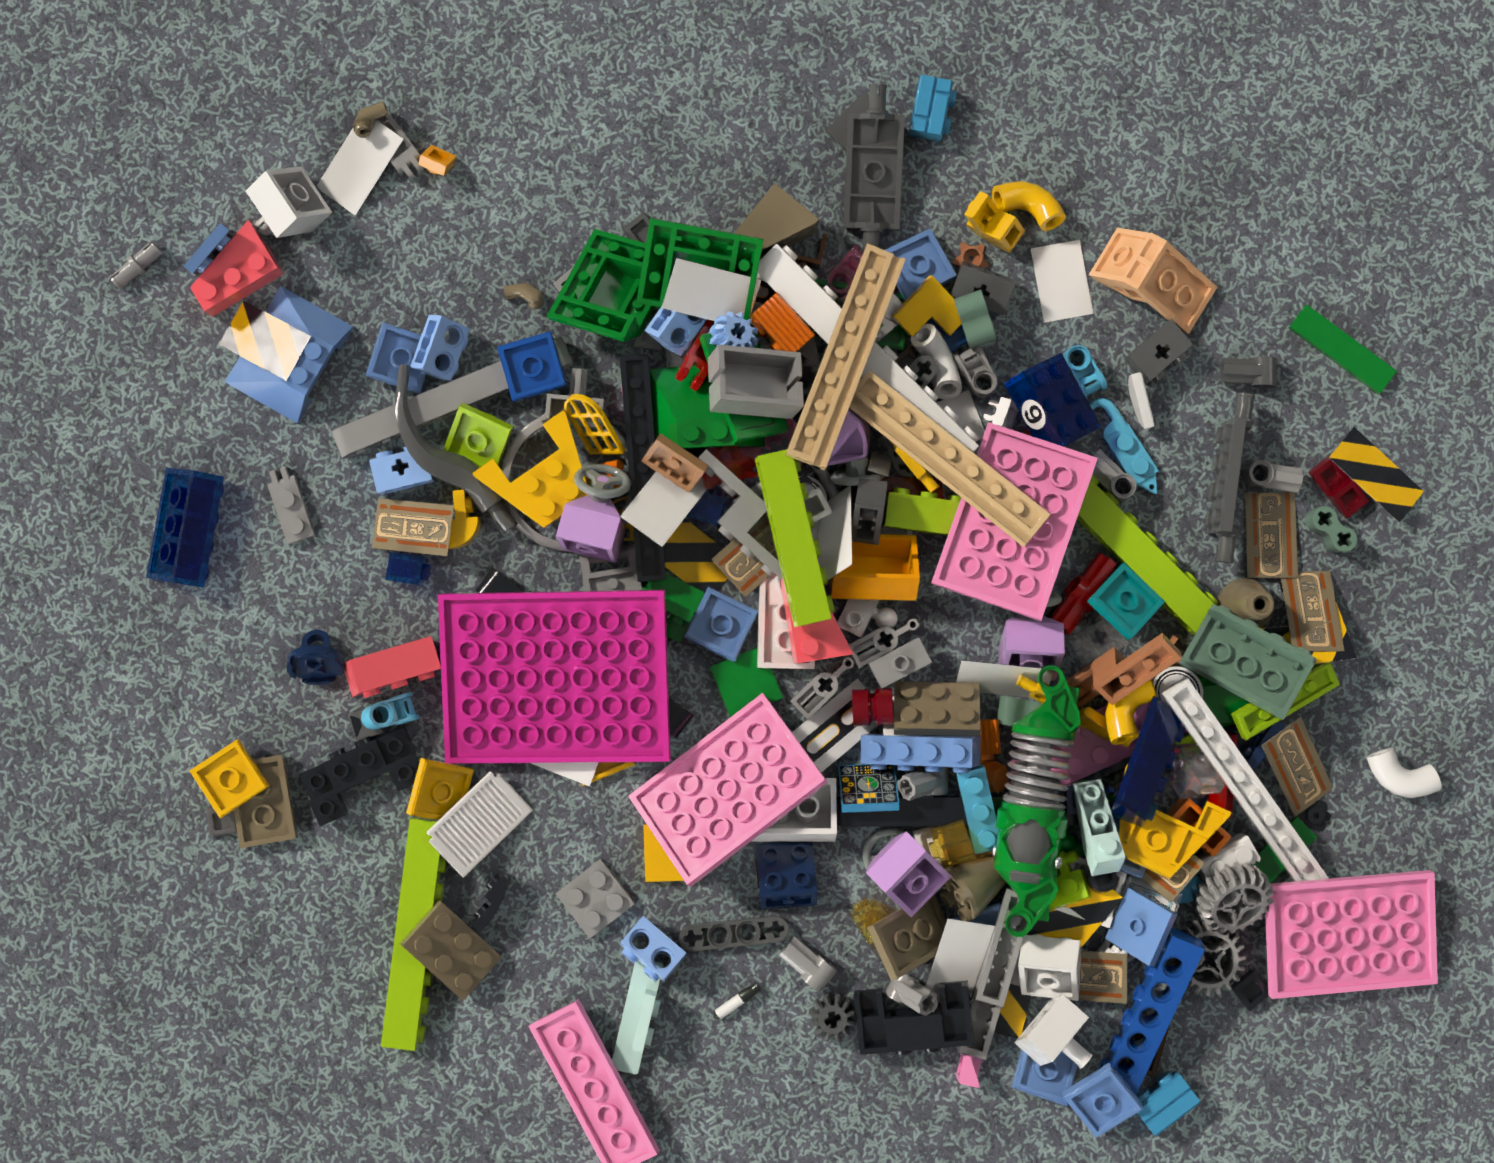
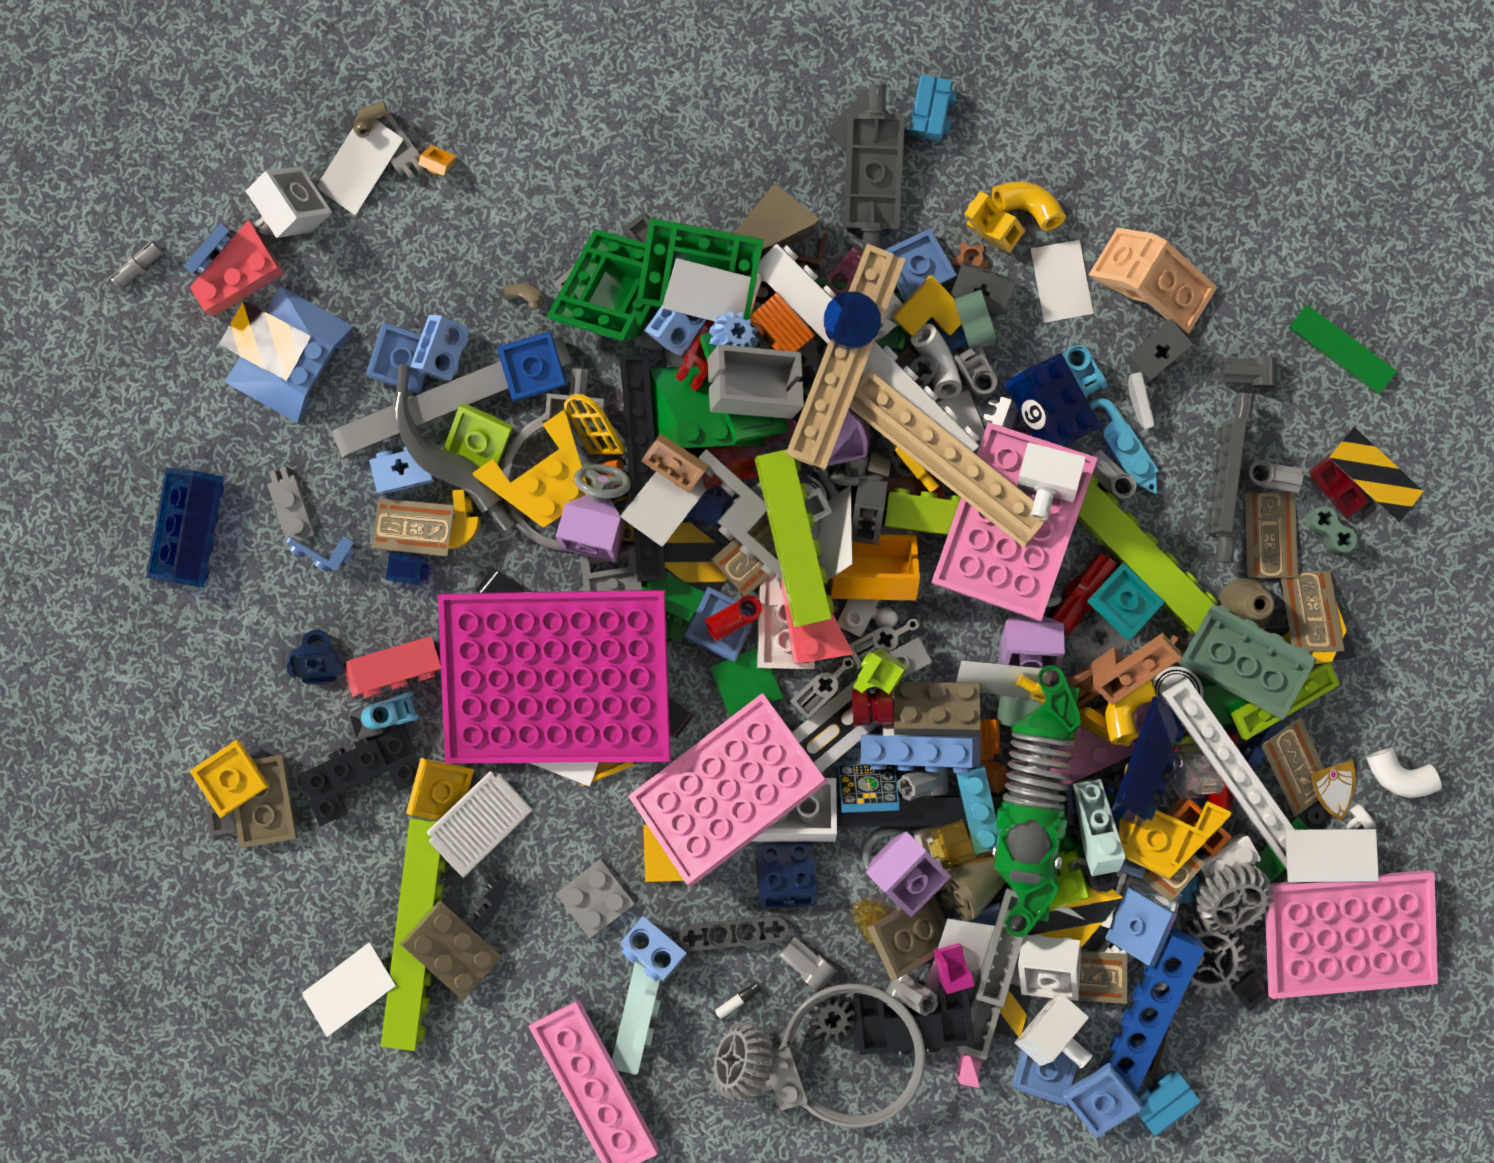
none -> medium blue bracket [286,535,355,572]
none -> white sticker [303,942,396,1037]
none -> red piece [704,595,762,642]
none -> light grey gear [712,1022,774,1102]
none -> light grey brick [761,984,925,1128]
none -> clear blue tile [823,292,881,350]
none -> lime brick [853,648,909,694]
none -> dark pink panel [933,943,974,994]
none -> white brick [1017,442,1086,520]
none -> white sticker [1285,829,1379,882]
none -> sticker [1311,760,1356,821]
none -> white tile [1346,804,1376,830]

